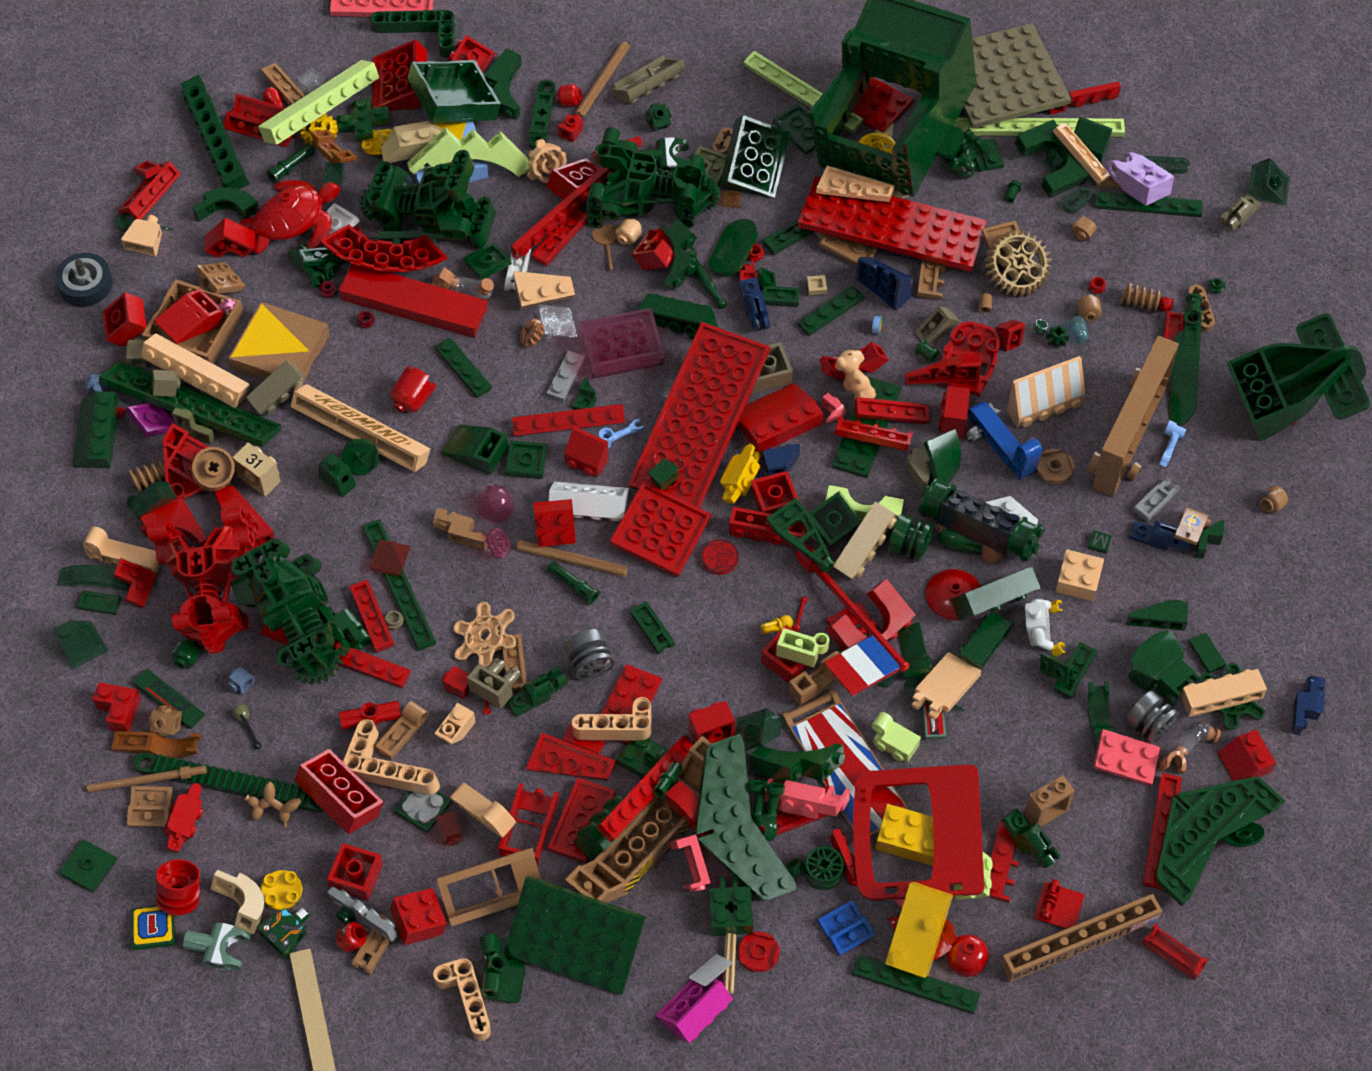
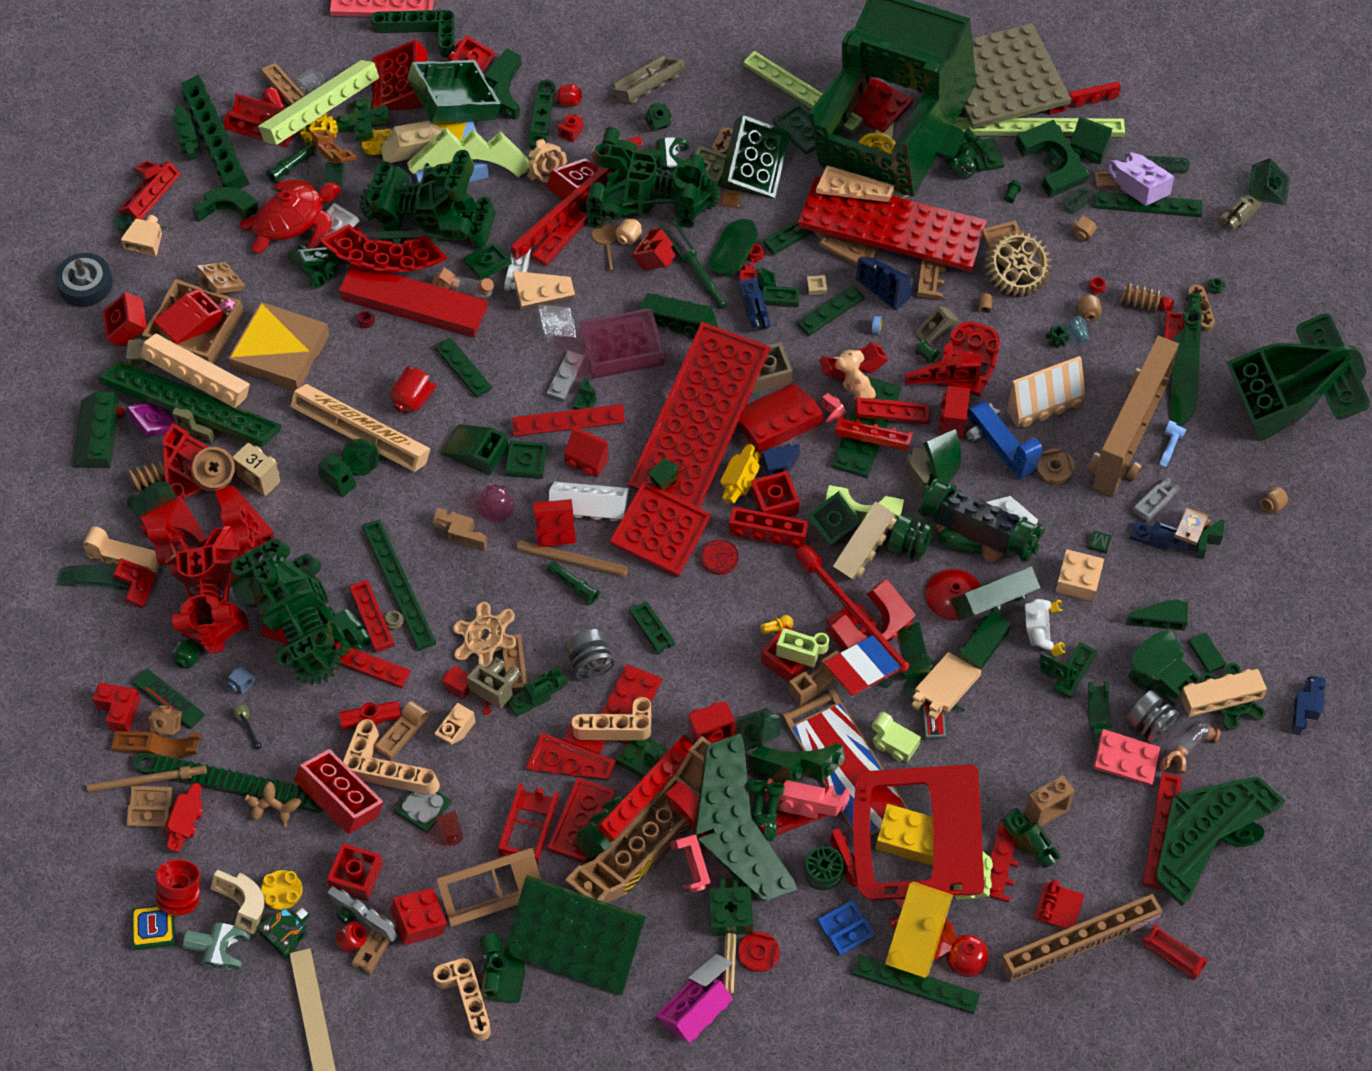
clear green slope [52,620,108,669] -> none
dark green plate [59,839,118,893] -> none
dark green tile [77,590,121,615] -> none
sand blue piece [85,374,107,395] -> none
dark tan brick [152,370,180,396] -> none
red brick [204,218,256,258] -> none
dark tan brick [246,360,306,415] -> none
dark red plate [319,281,337,298] -> none
clear red piece [370,540,410,576] -> none
light nougat beam [450,782,516,838] -> none
clear pink gear [485,528,511,558] -> none
nougat gear [519,318,544,347] -> none
medium nougat axle [576,41,630,117] -> none
light blue brick [599,419,644,448] -> none
dark green pin [653,762,682,798] -> none
dark green arch [664,219,699,290] -> none
dark green plate [766,498,835,573] -> none
dark green tile [785,858,805,877] -> none
red hinge [792,597,808,632] -> none
red slope [996,320,1025,352] -> none
clear green hinge [1033,319,1049,335] -> none
light nougat tile [1053,123,1111,184] -> none
red slope [1217,729,1276,781] -> none
none -> dark green hinge [172,105,199,160]

